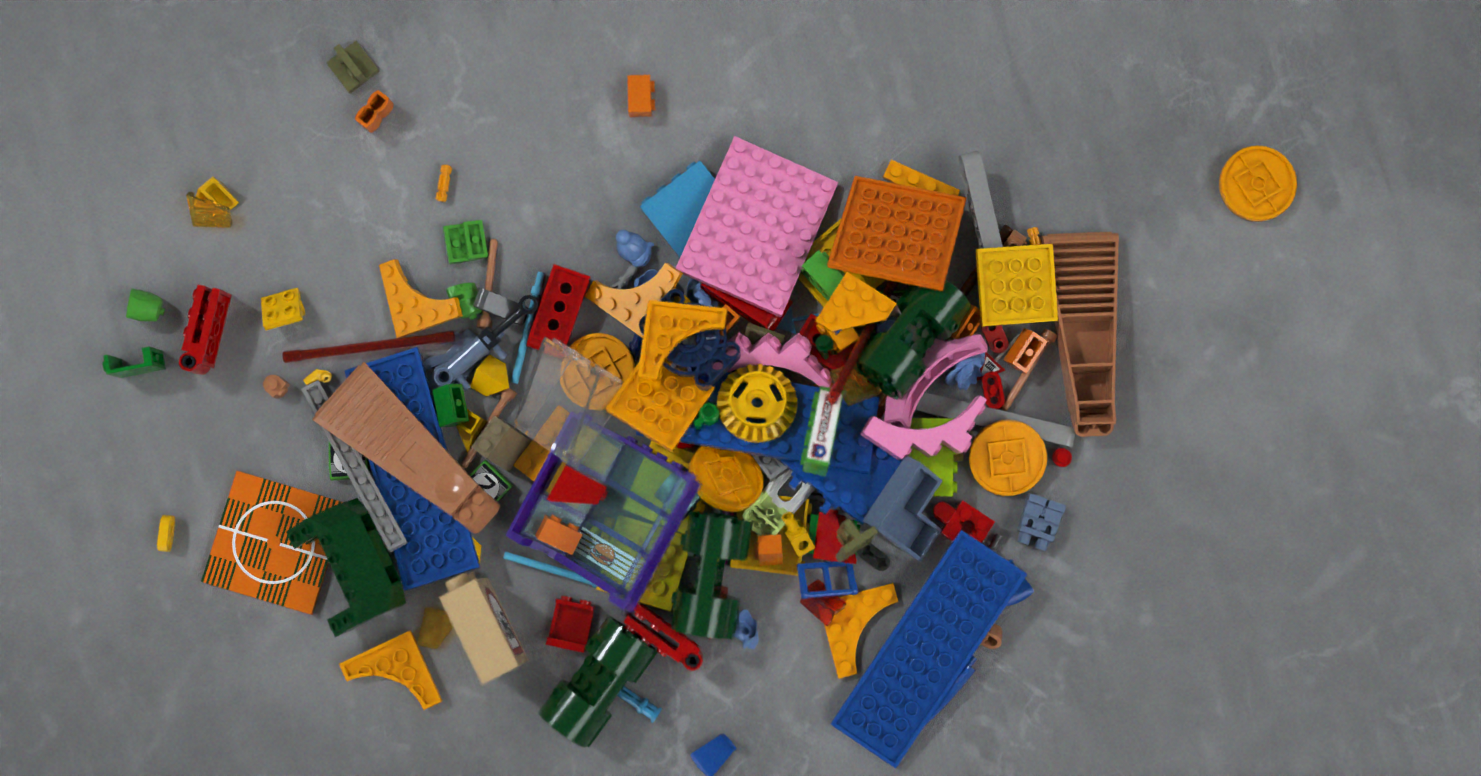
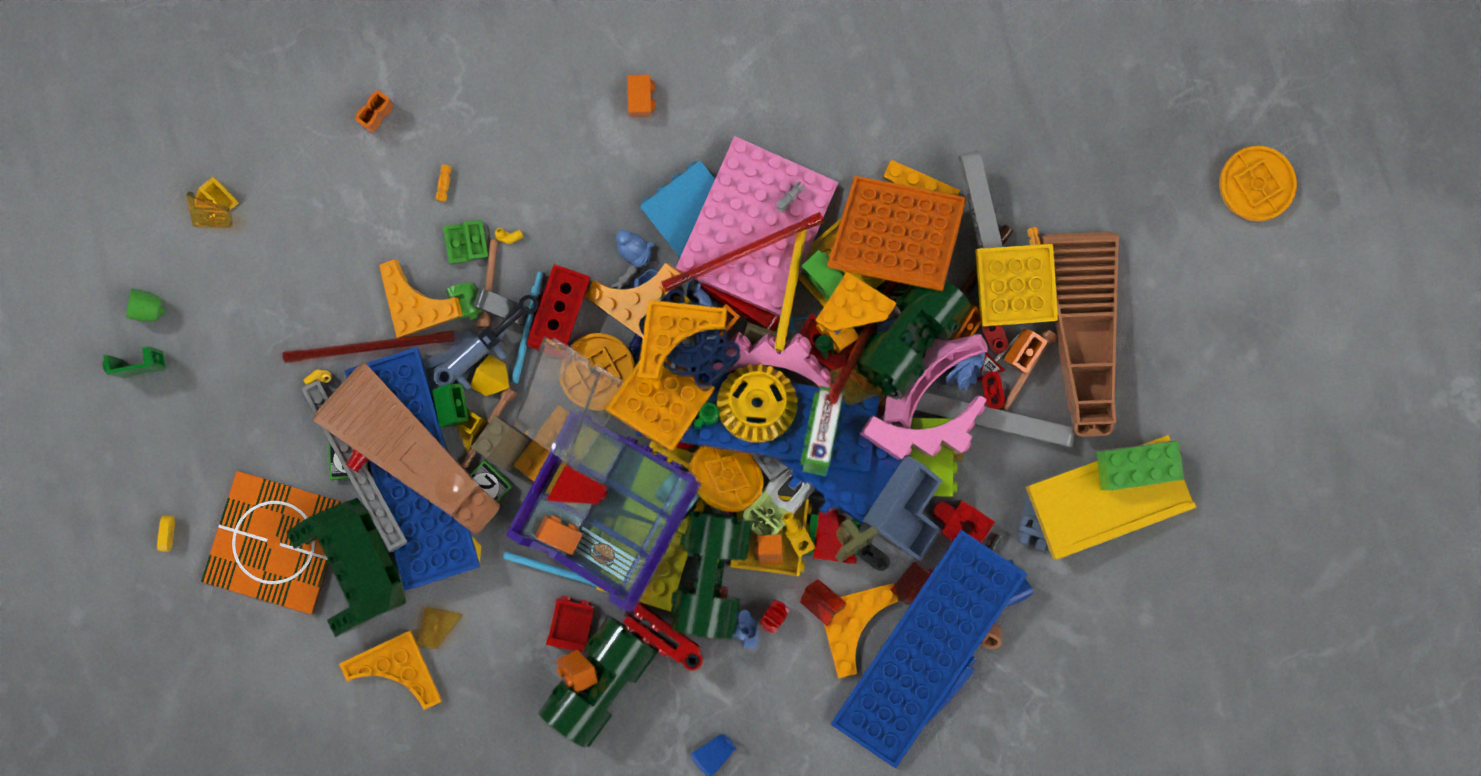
red hinge [179,284,232,375] -> none
yellow plate [261,288,305,331] -> none
nougat plate [263,375,290,399] -> none
olive bracket [326,41,380,93] -> none
tan brick [439,572,529,684] -> none
dark azure pin [617,687,663,723] -> none
blue window [796,561,858,599] -> none
light orange plate [969,419,1047,496] -> none
nougat plate [1003,229,1028,247] -> none
red plate [1052,448,1072,467] -> none
none -> red piece [345,449,370,473]
none -> yellow arm [495,228,524,244]
none -> orange brick [556,650,598,693]
none -> clear red piece [661,212,824,292]
none -> red gear [759,600,789,634]
none -> yellow piece [774,222,808,352]
none -> light grey piece [776,181,805,212]
none -> clear red panel [891,562,932,606]
none -> yellow piece [1026,435,1196,560]
none -> bright green brick [1096,441,1184,491]

